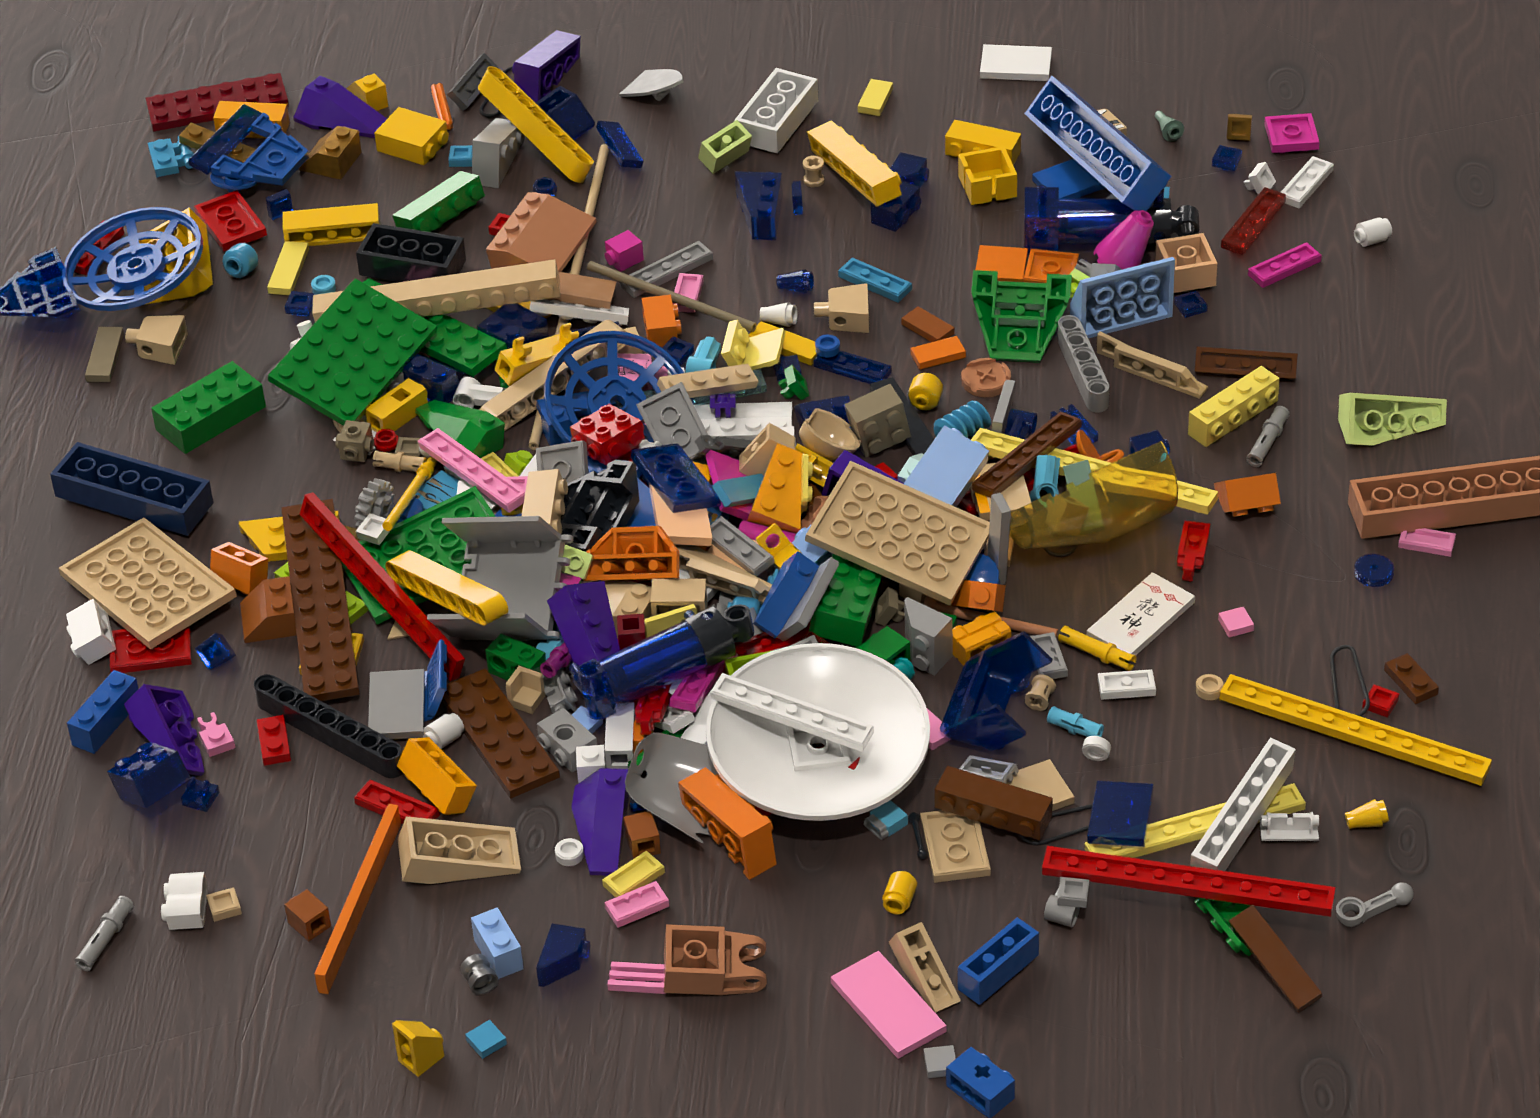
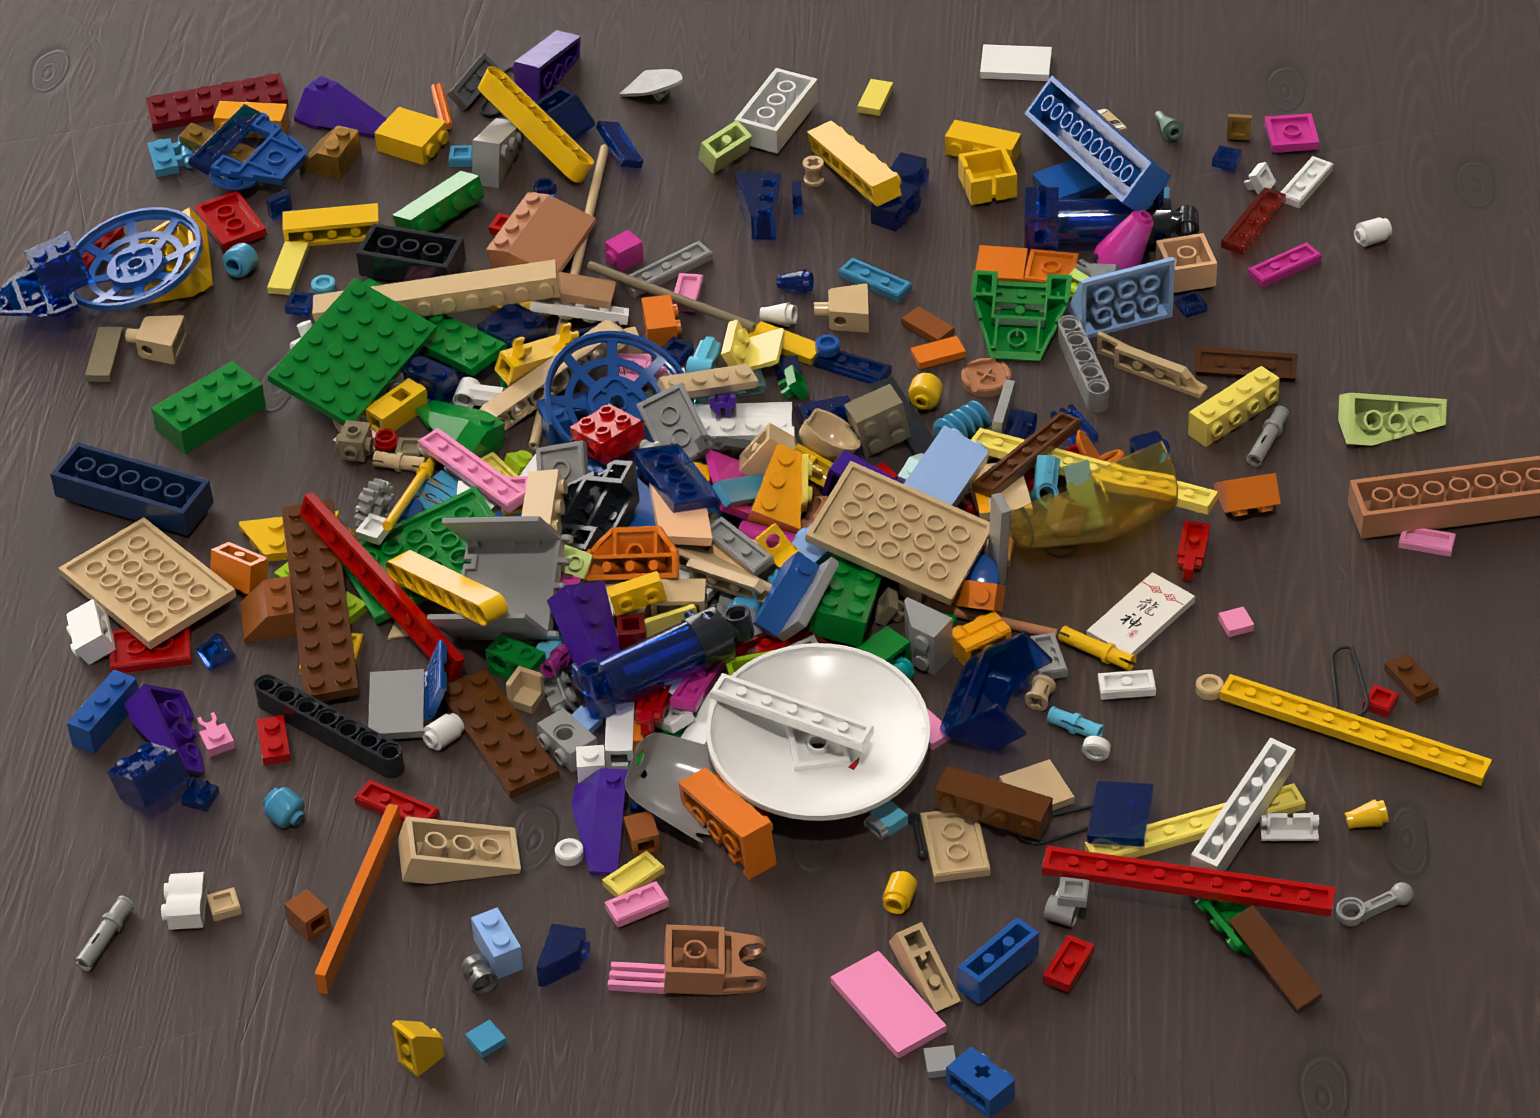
yellow slope [346,73,388,111] -> none
light orange brick [397,737,477,815] -> none
light grey tile [959,755,1019,784] -> none
clear blue piece [1354,554,1394,587] -> none
none -> clear blue slope [24,231,94,302]
none -> dark azure head [263,787,305,829]
none -> yellow bracket [606,571,667,616]
none -> red plate [1043,935,1095,993]

